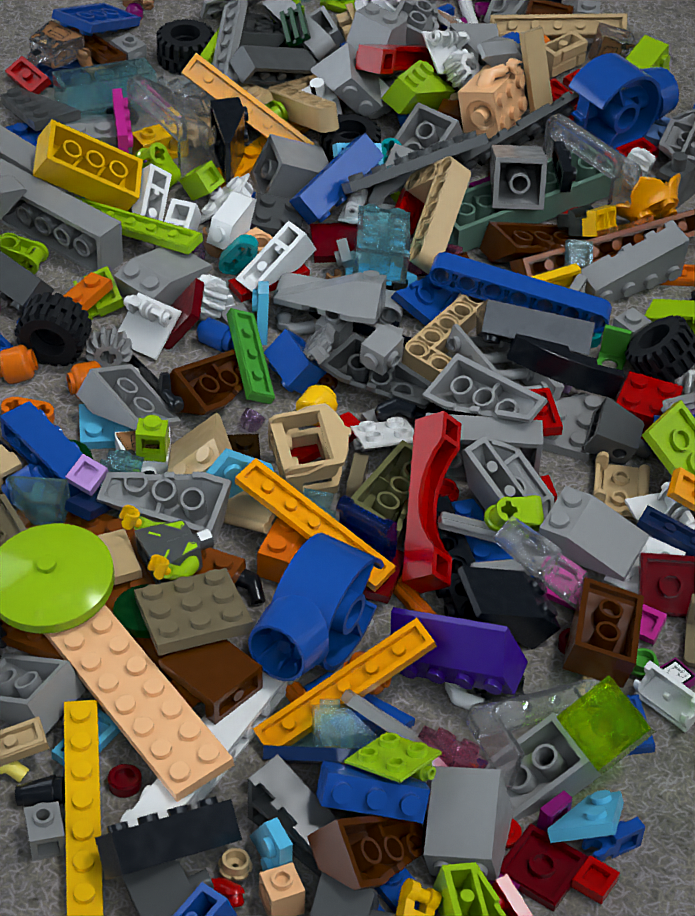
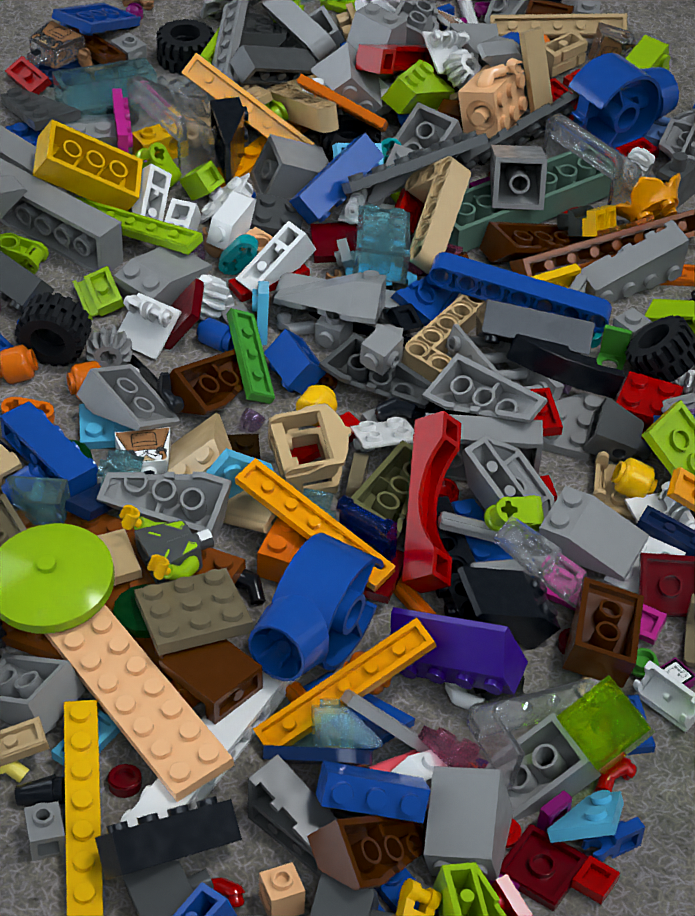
orange hinge [63,272,113,311] -> none
lavender plate [65,454,109,496] -> none
lime brick [135,415,170,462] -> none
tan plate [218,848,253,881] -> none
medium azure wing [250,817,293,871] -> none
dark green tile [279,3,311,48] -> none
light grey hinge [303,322,335,364] -> none
lime hinge [344,732,442,783] -> none
black plate [551,141,576,192] -> none
clear light blue tile [564,239,593,268] -> none
none -> orange tile [297,73,389,133]
none -> black plate [386,303,424,335]
none -> red arm [594,757,637,792]
none -> yellow head [611,457,658,498]

